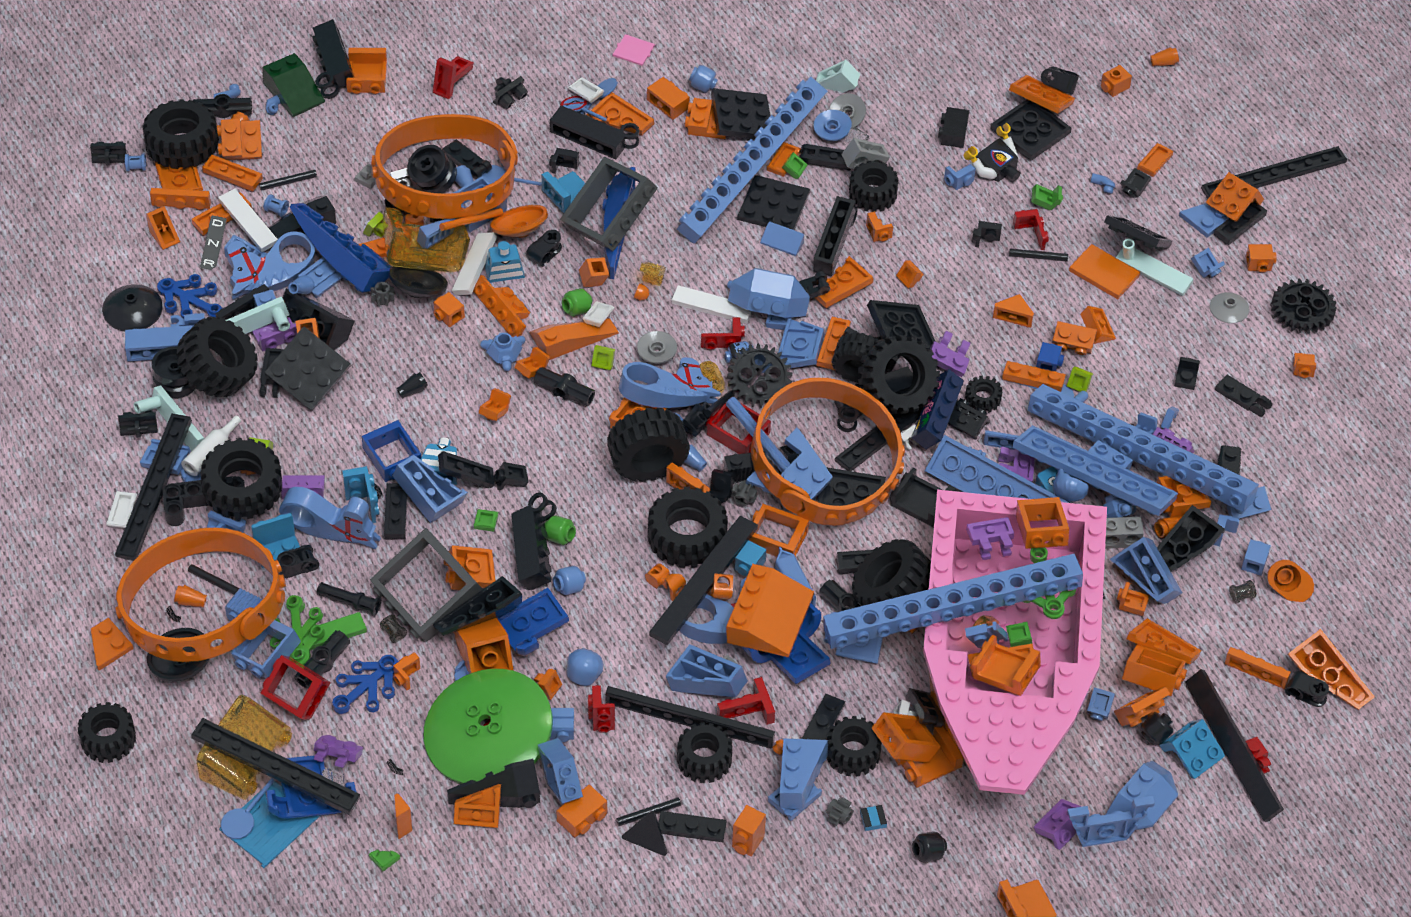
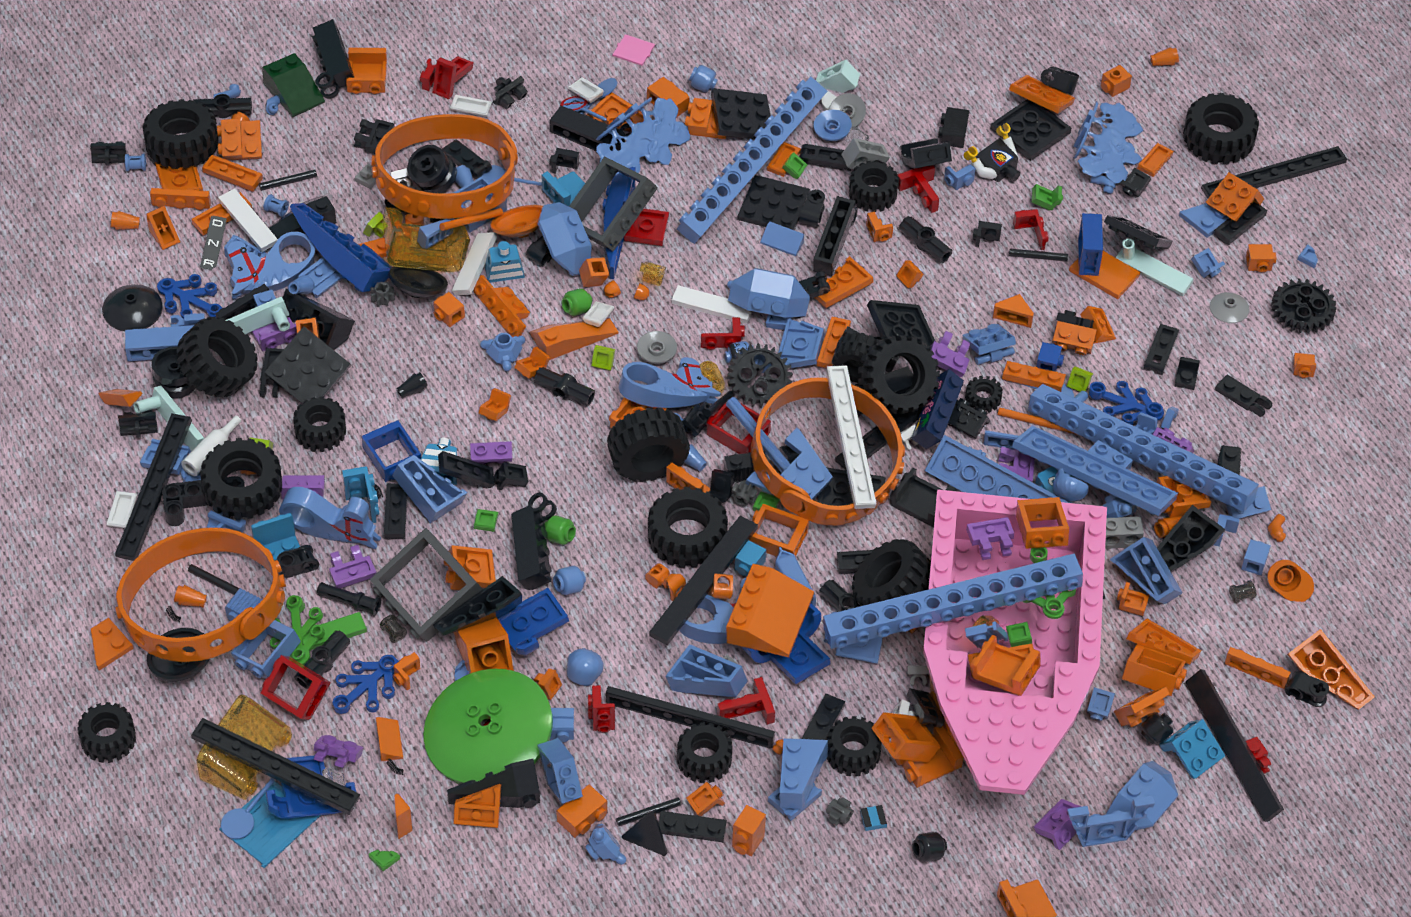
none -> orange slope [98,389,143,407]
none -> orange cone [110,211,140,230]
none -> black tyre [293,396,346,452]
none -> medium lavender plate [329,545,376,588]
none -> black plate [354,119,395,154]
none -> orange slope [376,717,403,762]
none -> red plate [420,58,436,91]
none -> white tile [450,95,492,117]
none -> medium lavender bracket [470,441,512,465]
none -> medium blue wedge [538,202,592,276]
none -> medium blue rock [585,823,626,865]
none -> medium blue plant [596,97,690,176]
none -> orange hinge [604,280,621,298]
none -> red plate [624,209,669,246]
none -> orange bracket [686,782,725,816]
none -> bright green tile [753,491,780,511]
none -> black piece [799,189,825,227]
none -> white tile [821,90,836,111]
none -> white tile [826,366,876,509]
none -> red bracket [897,165,939,213]
none -> black piece [899,216,952,263]
none -> black panel [900,138,952,168]
none -> light grey tile [907,666,930,686]
none -> medium blue plate [962,324,1016,365]
none -> orange bar [998,407,1077,435]
none -> black plate [1056,310,1094,328]
none -> medium blue plant [1073,101,1143,183]
none -> blue window [1078,213,1103,276]
none -> blue plant [1088,381,1164,425]
none -> black plate [1144,324,1179,375]
none -> black tyre [1183,93,1259,164]
none -> orange arm [1268,514,1286,542]
none -> medium blue tile [1297,245,1318,269]

